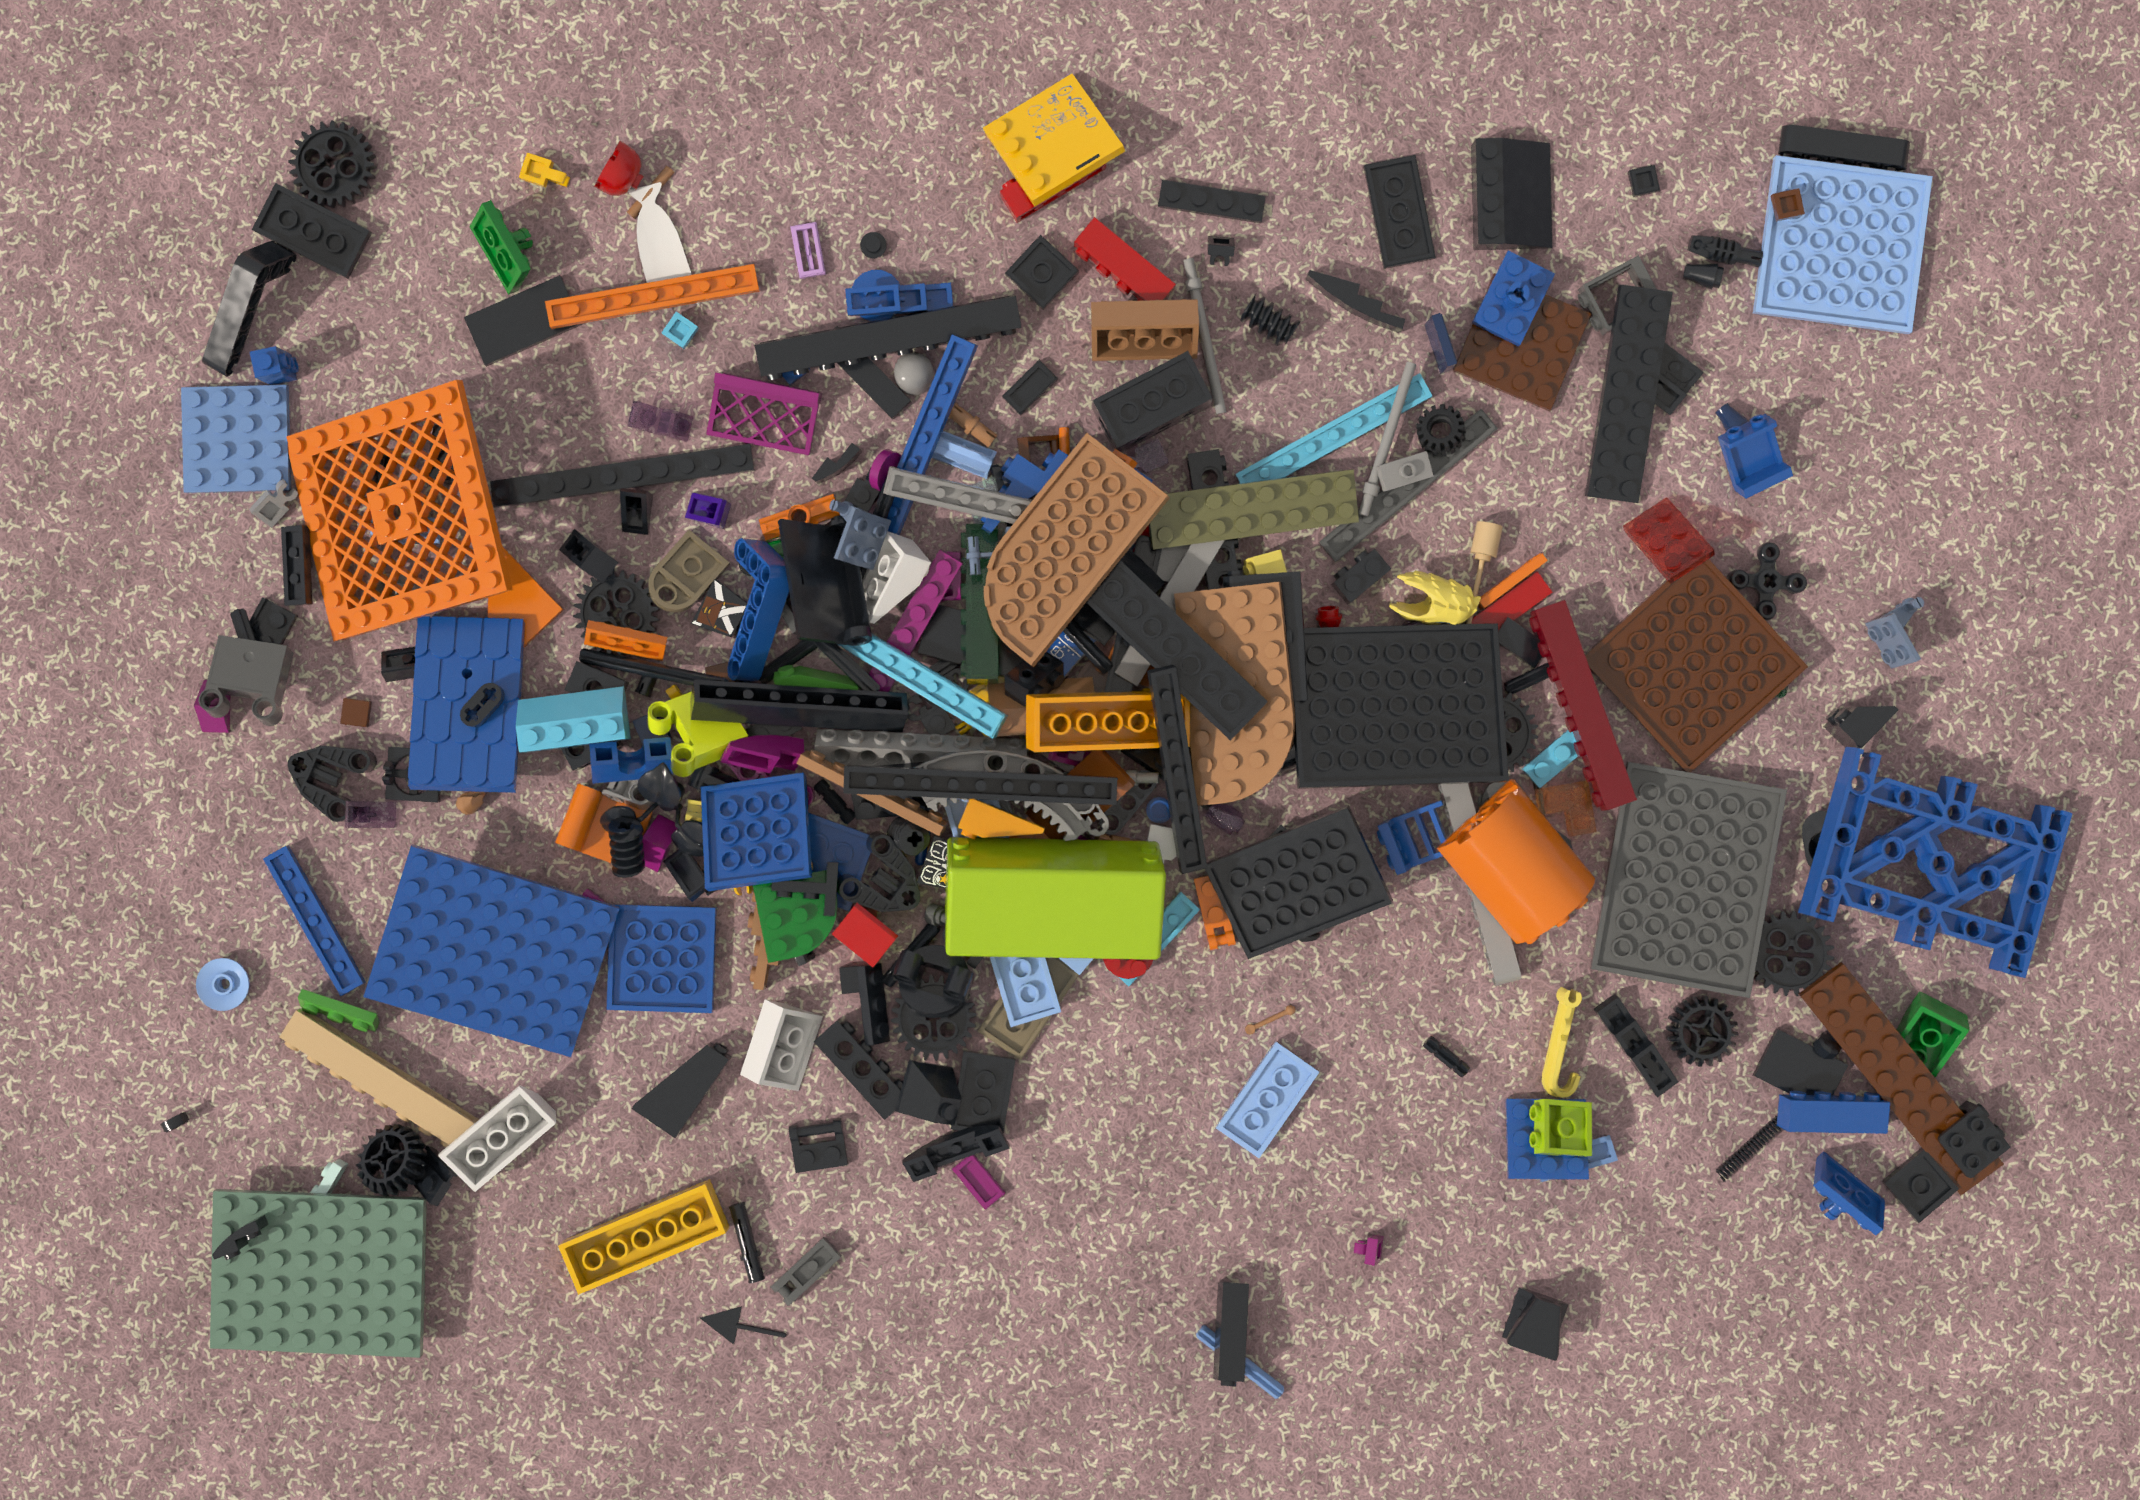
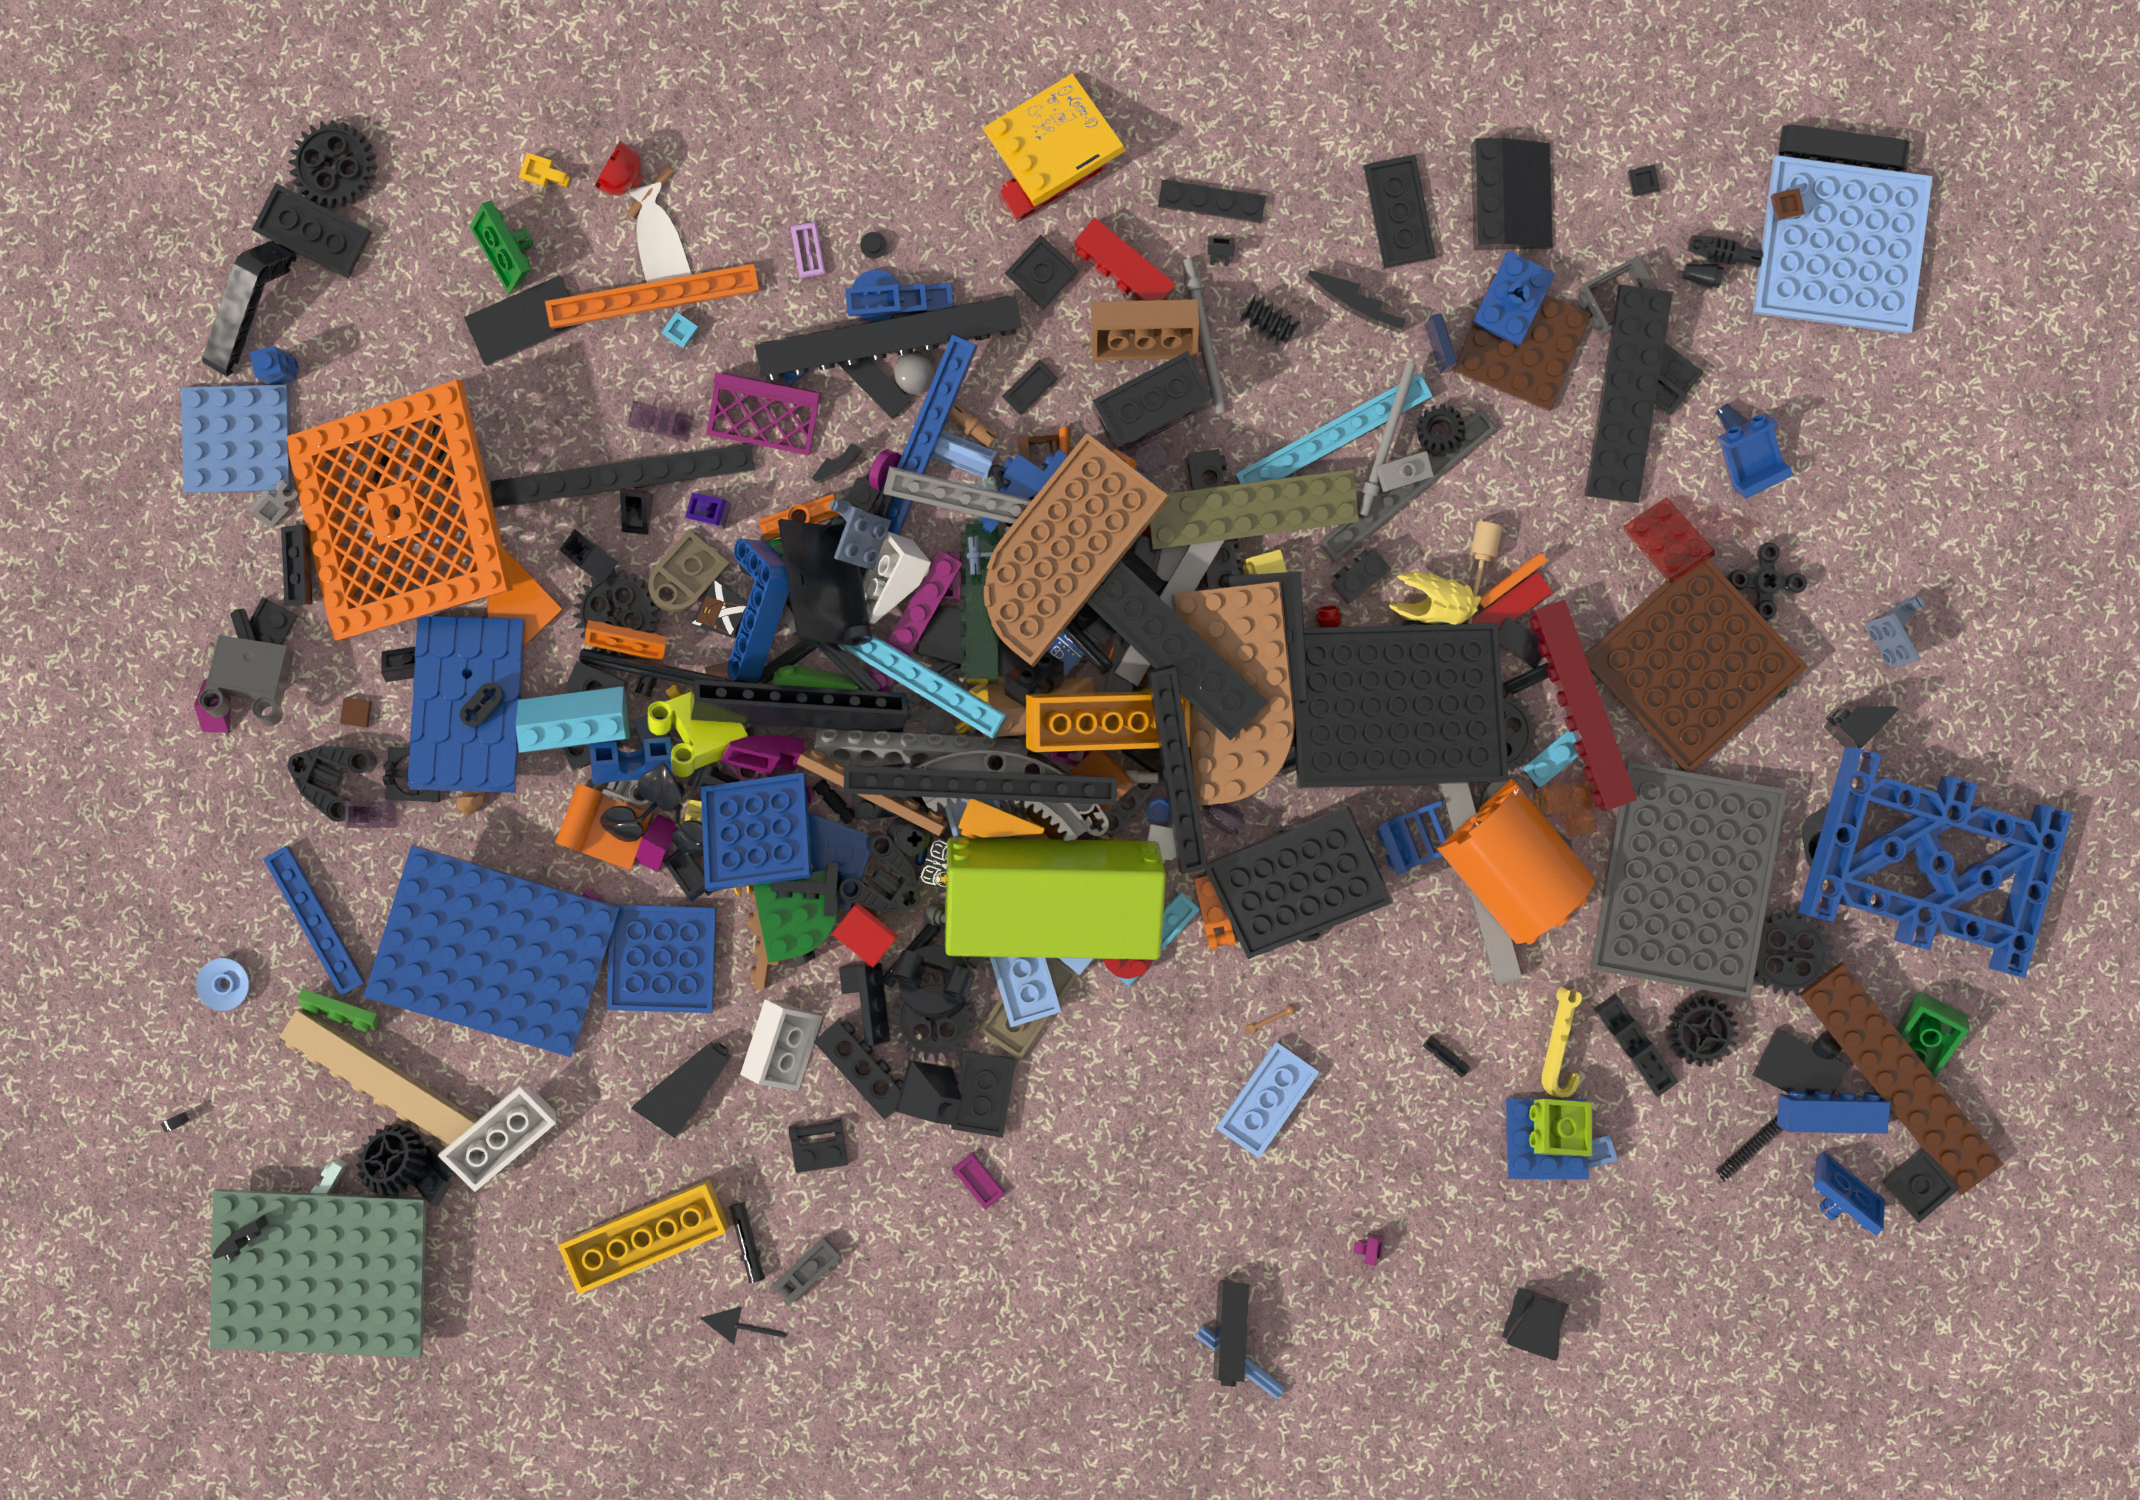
black piece [608,817,645,878] -> none
black slope [902,1125,1010,1182] -> none
black bracket [1938,1101,2011,1178] -> none

